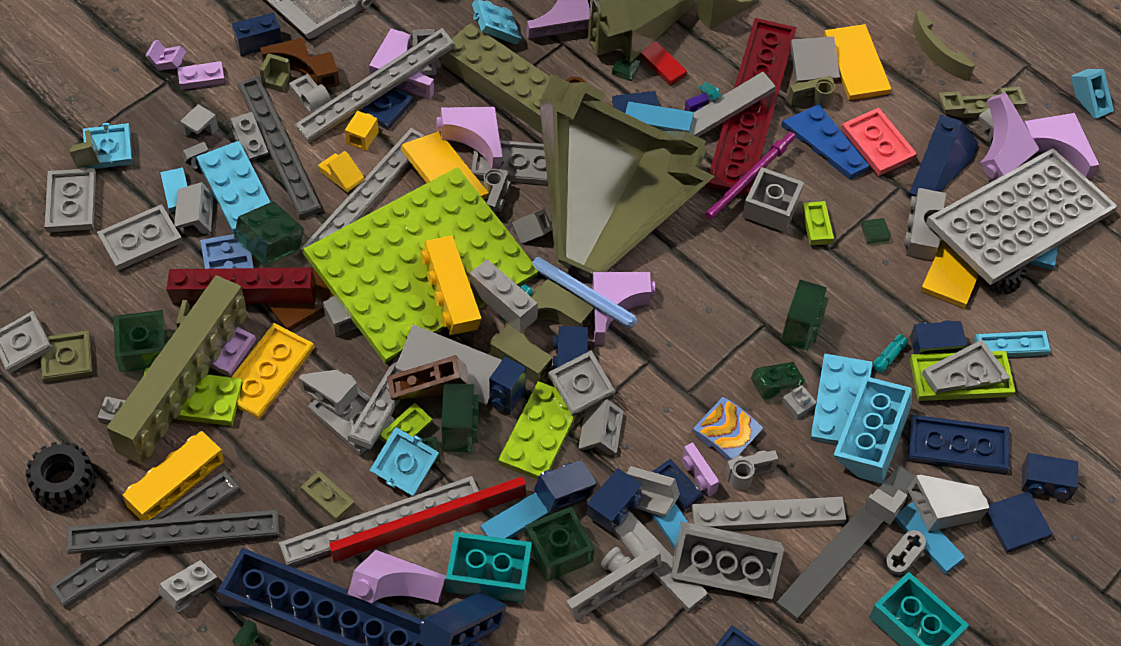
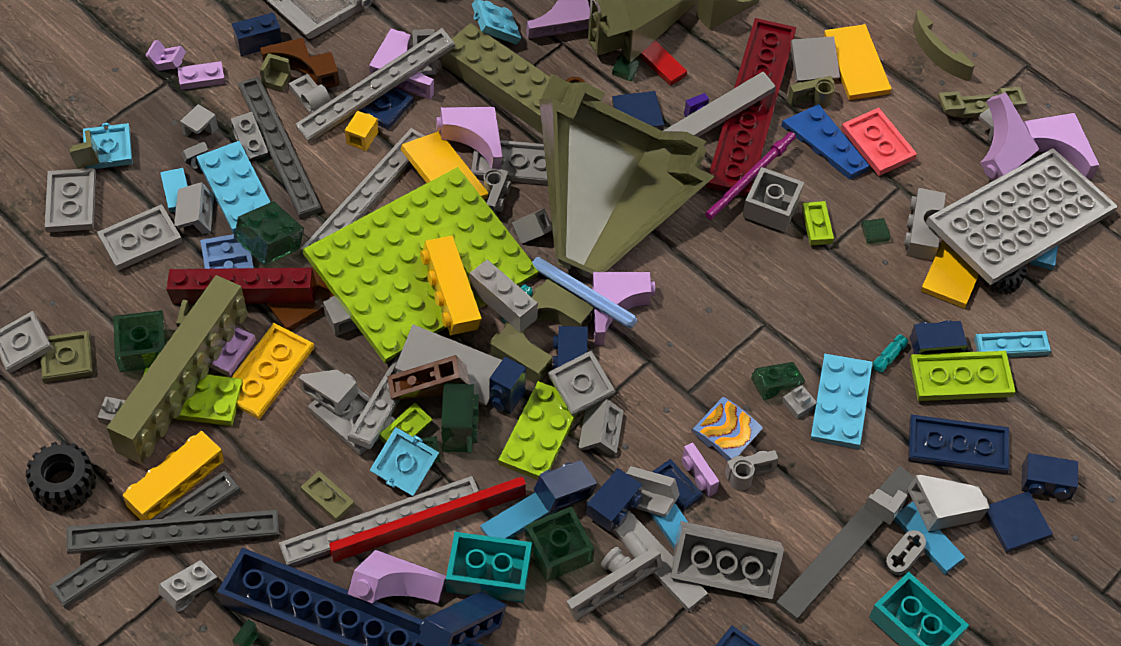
yellow slope [318,151,365,192] -> none
dark azure tile [625,102,694,133] -> none
light grey plate [691,497,846,530] -> none
teal axle [698,82,722,101] -> none
clear green brick [780,279,829,351] -> none
medium azure slope [834,376,912,484] -> none
dark blue wedge [909,114,978,197] -> none
light grey wing [922,340,1010,393] -> none
medium azure slope [1071,69,1114,118] -> none

